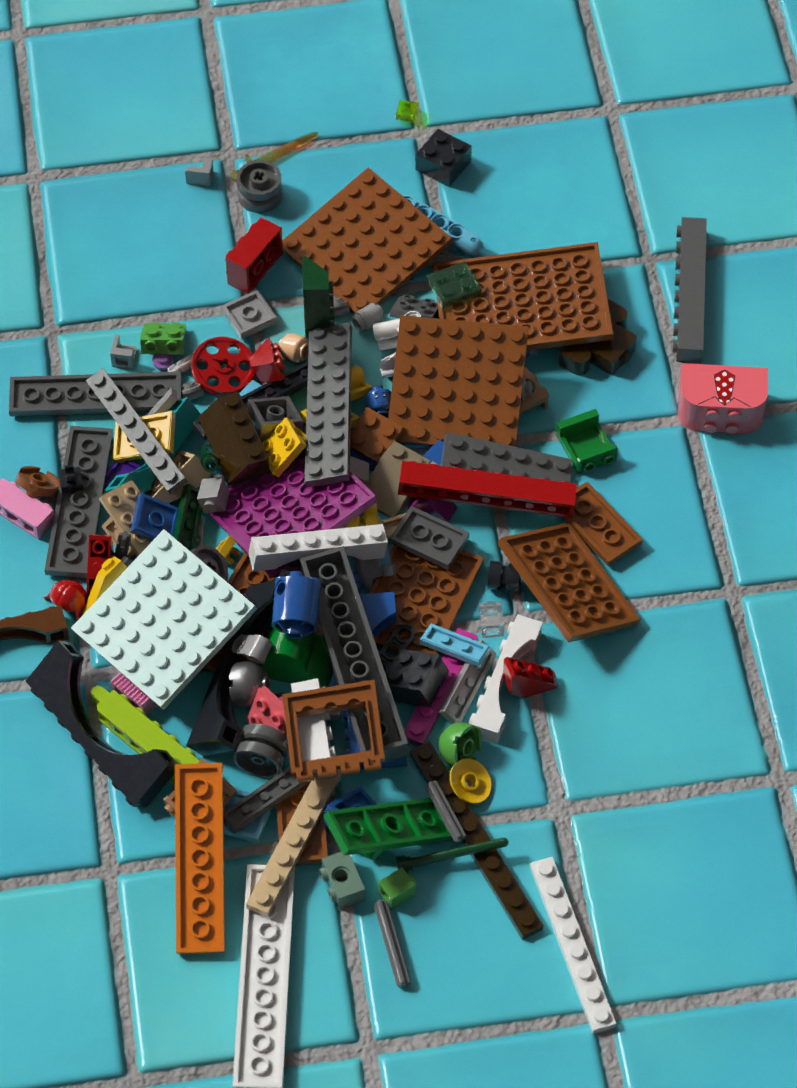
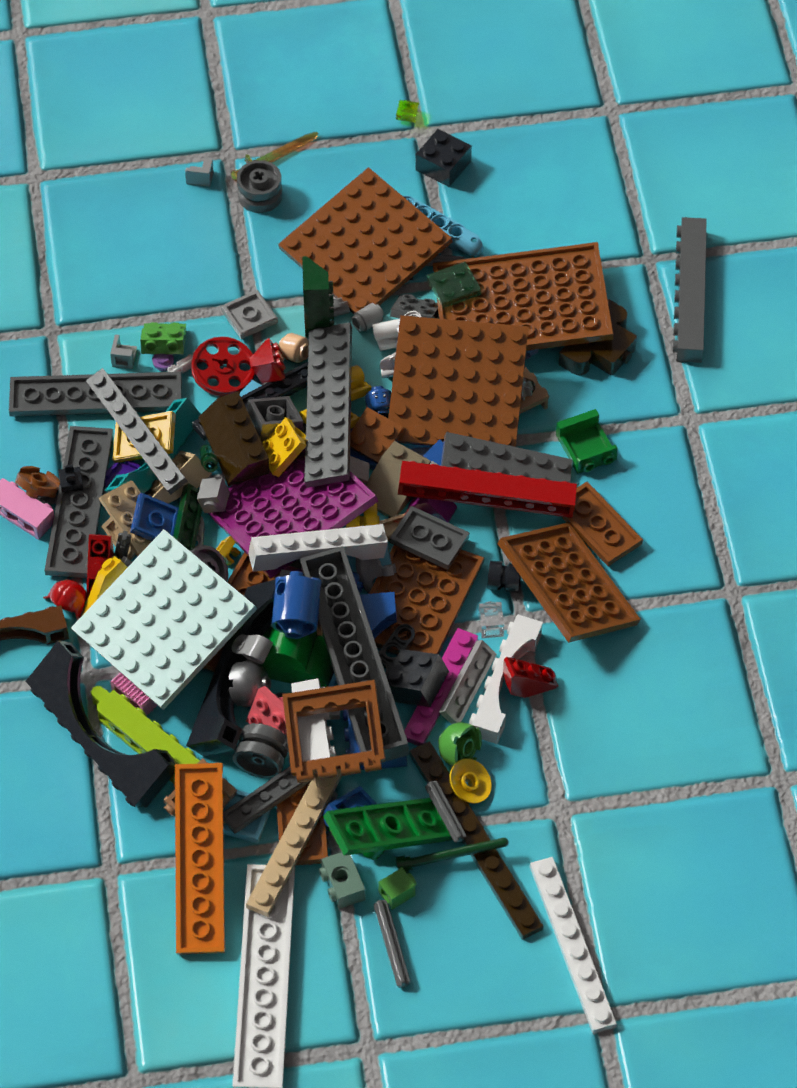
light grey tile [146,387,177,416] -> none
light grey plate [181,381,204,401] -> none
red brick [225,217,283,294] -> none
medium azure tile [420,623,491,667] -> none
coral brick [678,363,768,434] -> none

